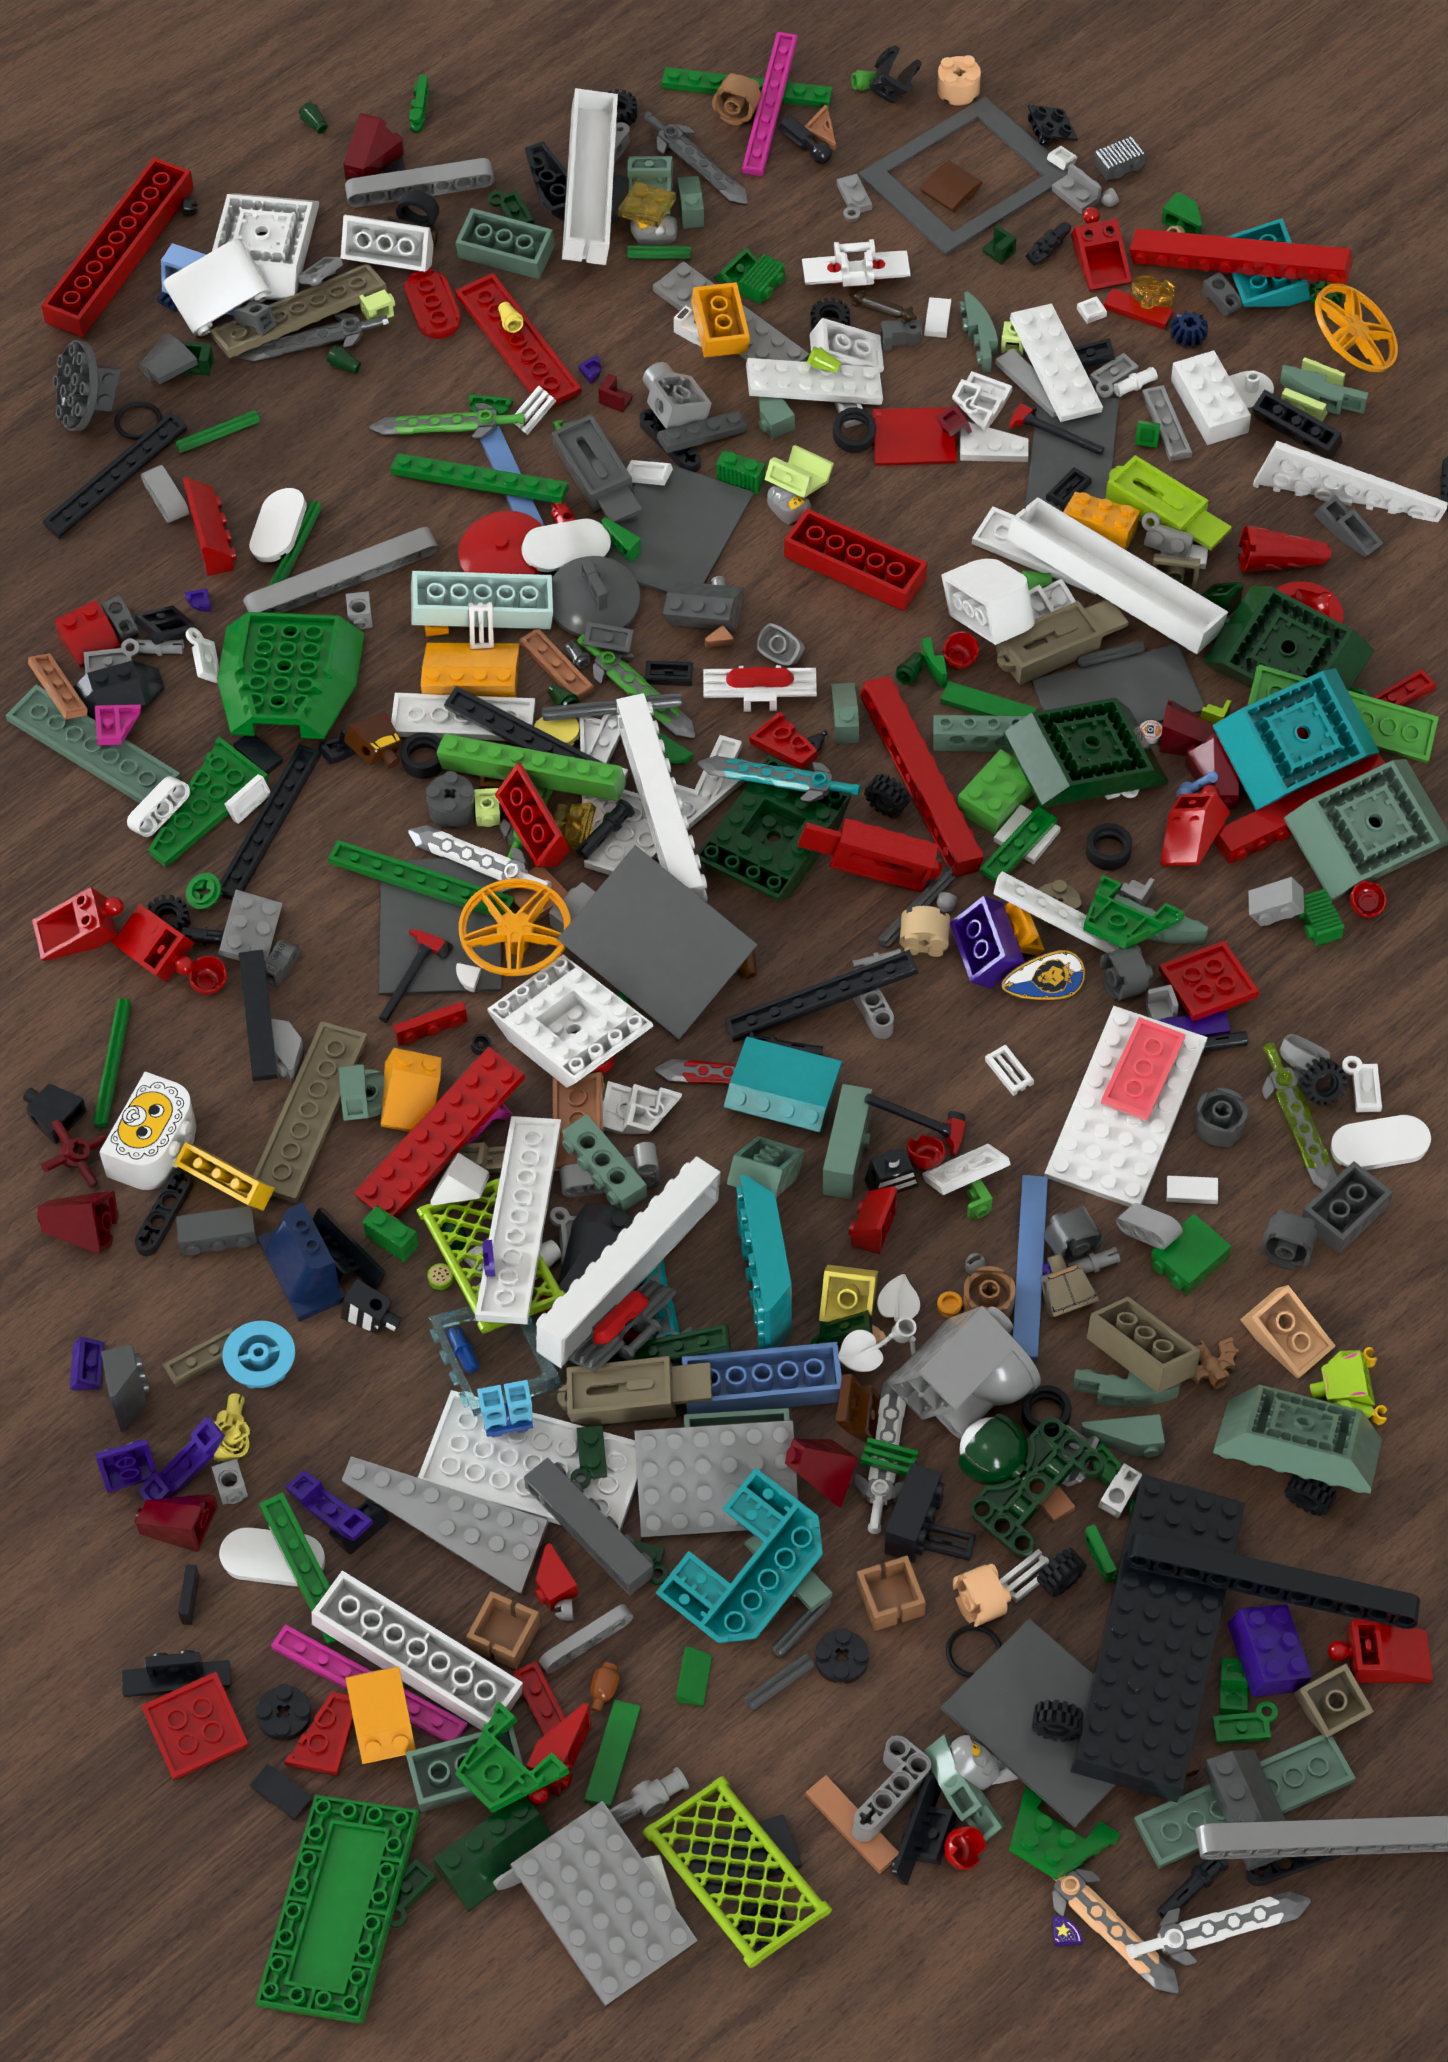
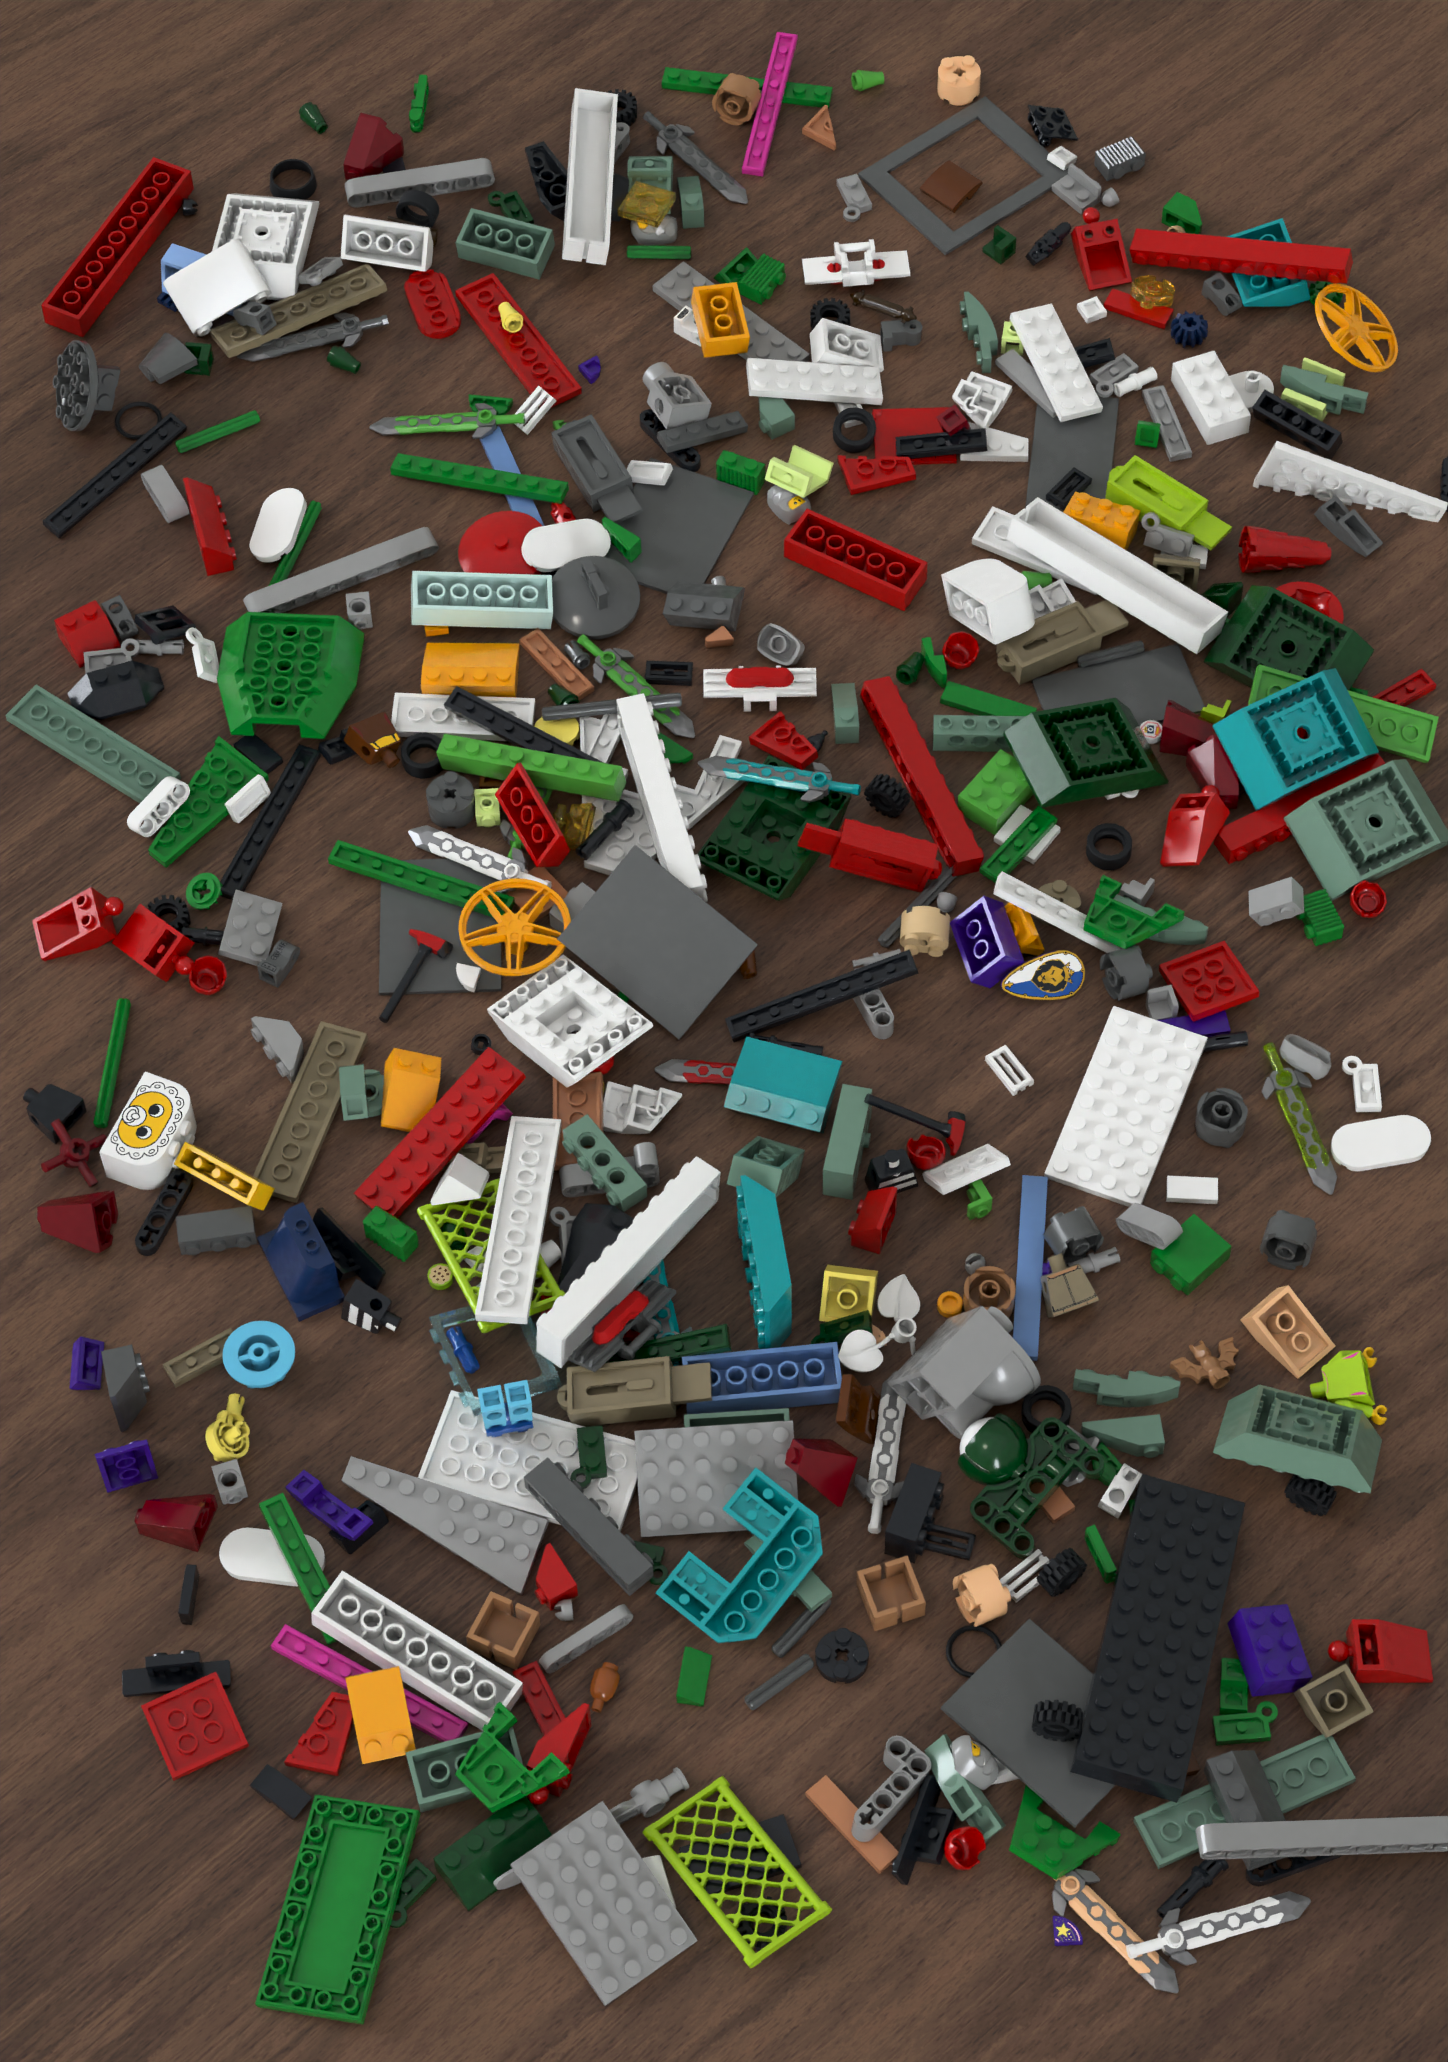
nougat tile [28,653,88,719] -> none
dark pink wing [95,705,141,745] -> none
dark purple slope [138,1416,225,1500] -> none
dark purple tile [184,588,212,611] -> none
black tile [239,949,278,1082] -> none
black plate [256,1684,311,1740] -> none
yellowish green brick [359,289,395,320] -> none
red plate [393,1001,468,1046] -> none
white tile [468,602,494,649] -> none
dark purple tile [482,1240,496,1277] -> none
dark grey tile [584,621,634,654] -> none
green tile [584,1700,641,1809] -> none
dark red panel [598,374,633,413] -> none
black piece [778,116,832,164] -> none
lime cone [807,346,841,374] -> none
green tile [860,1437,919,1476] -> none
black piece [869,46,922,103] -> none
white tile [924,297,951,338] -> none
black piece [1009,401,1105,455] -> none
dark tan brick [1087,1297,1200,1393] -> none
coral plate [1101,1017,1186,1121] -> none
black beam [1127,1534,1420,1629] -> none
medium blue piece [1176,771,1218,798] -> none
black tyre [1298,1057,1348,1106] -> none
dark grey brick [1302,1161,1393,1255] -> none
none -> black tyre [270,159,317,200]
none -> red wing [837,455,916,495]
none -> black tile [896,428,987,459]

